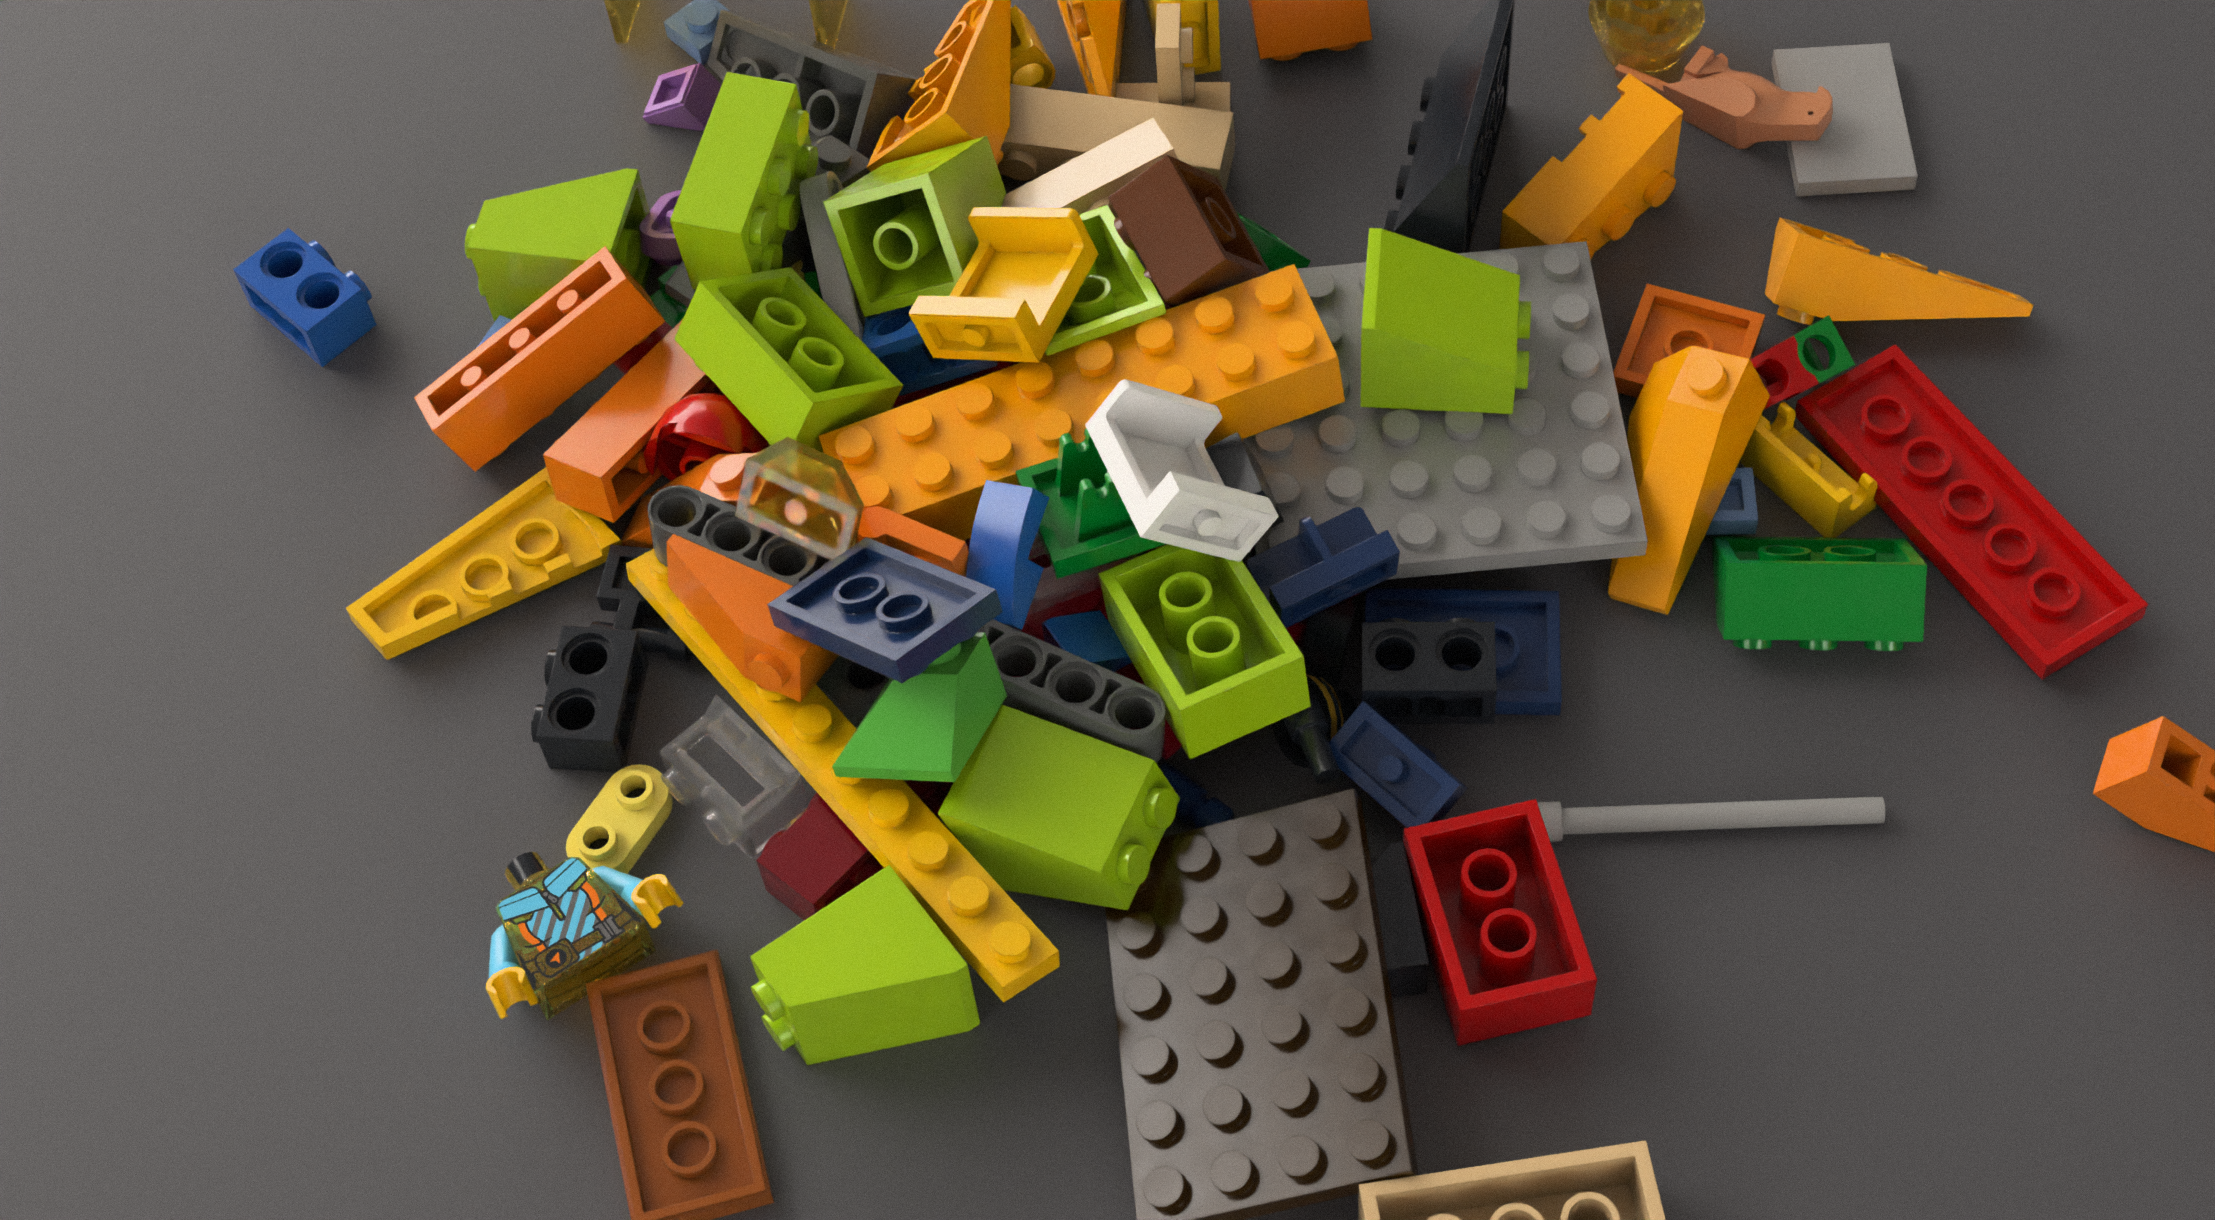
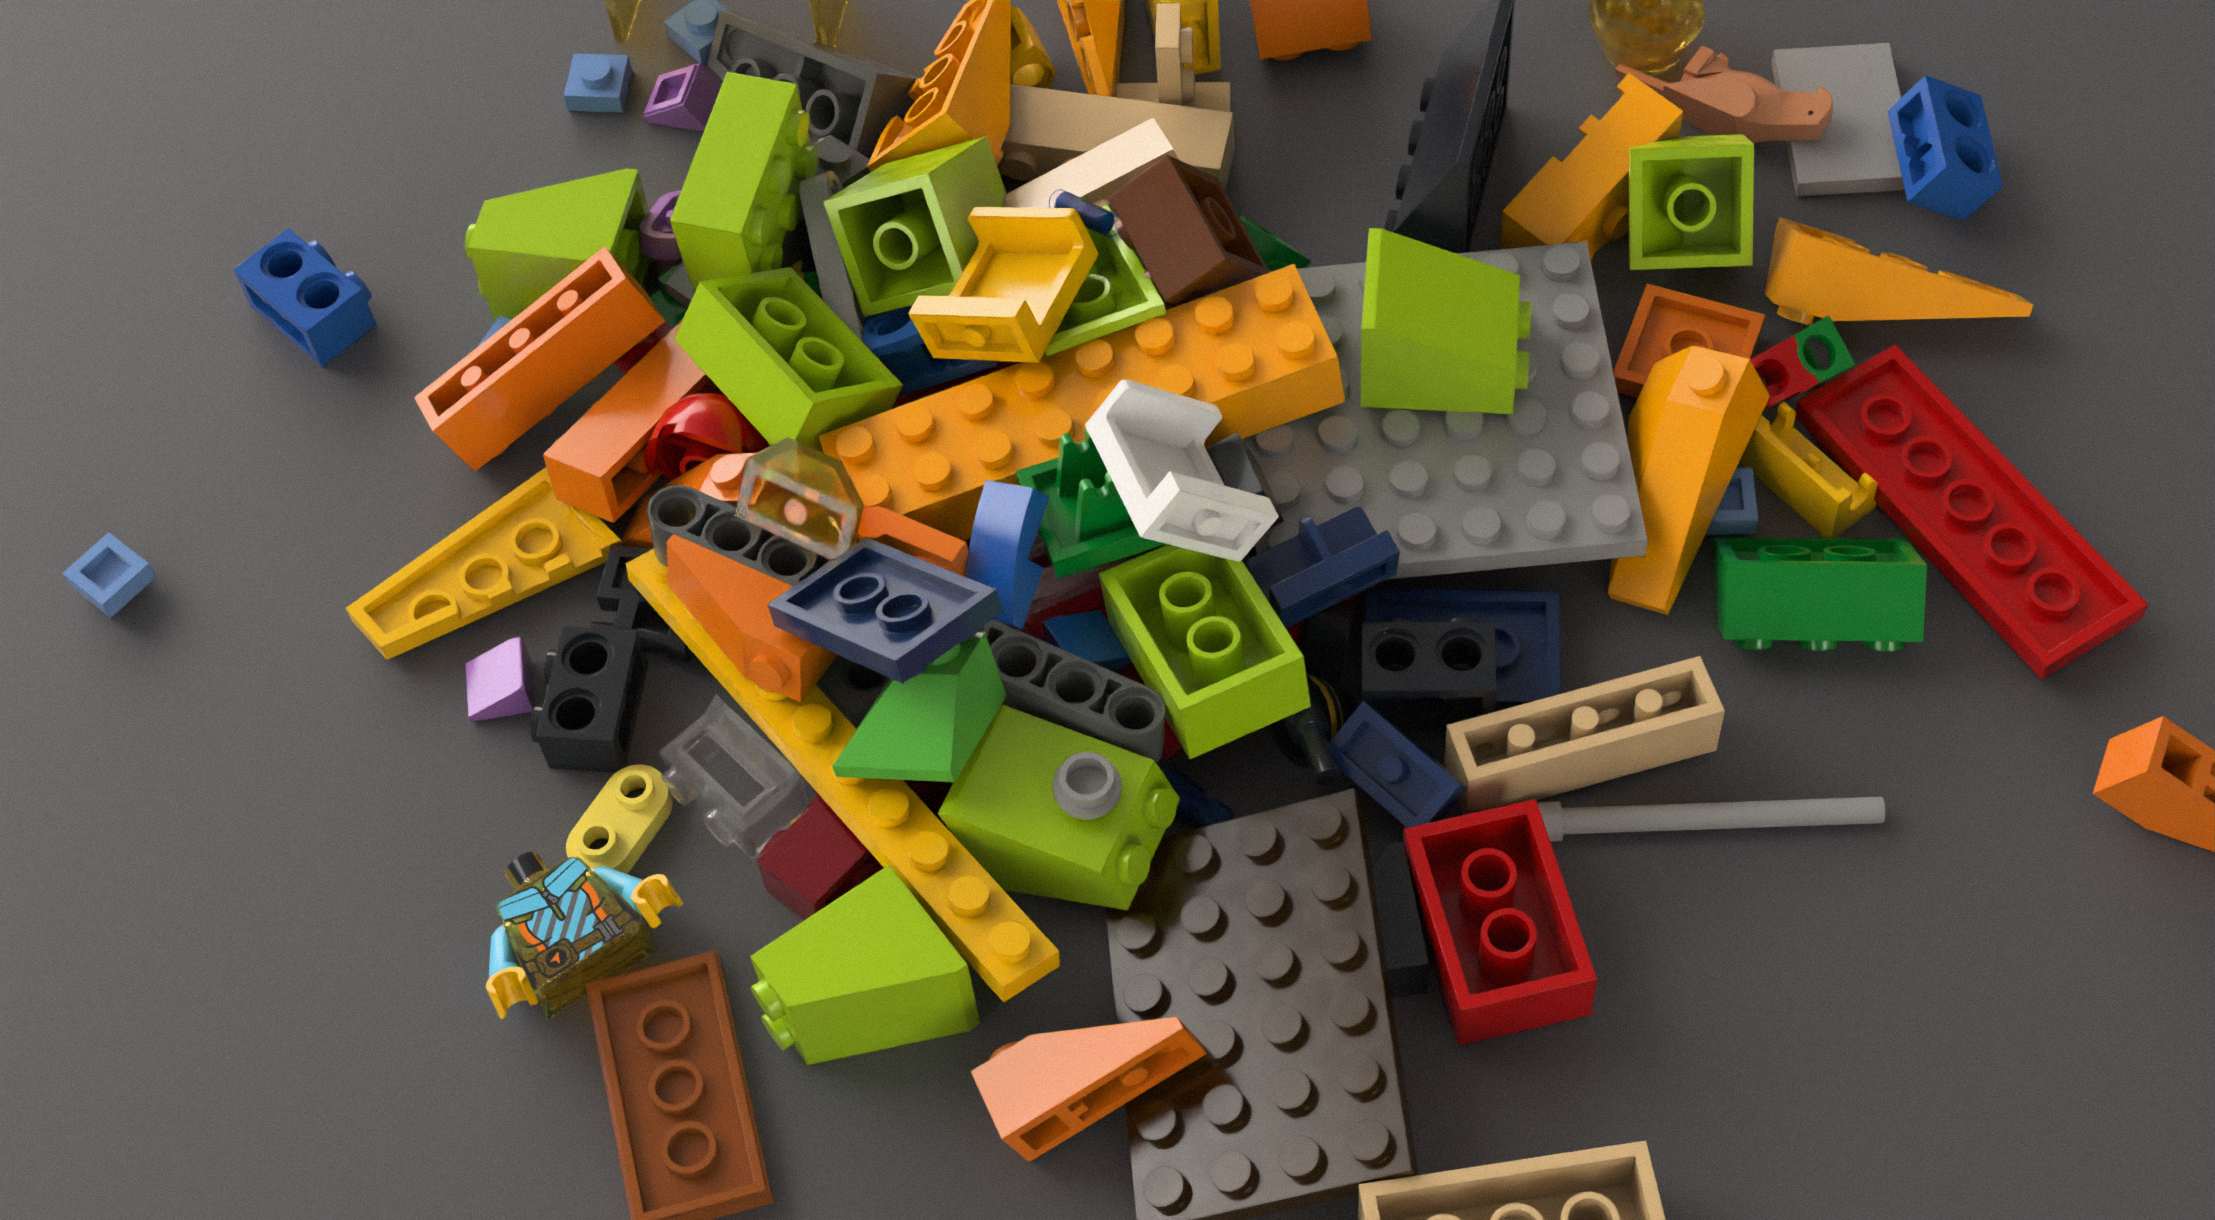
none -> medium blue plate [62,532,157,618]
none -> slope [466,637,534,722]
none -> medium blue plate [564,54,632,113]
none -> slope [970,1017,1207,1162]
none -> clear blue piece [1049,189,1118,238]
none -> light grey plate [1053,752,1122,820]
none -> tan brick [1444,656,1725,815]
none -> lime slope [1629,134,1754,270]
none -> blue brick [1888,75,2003,221]

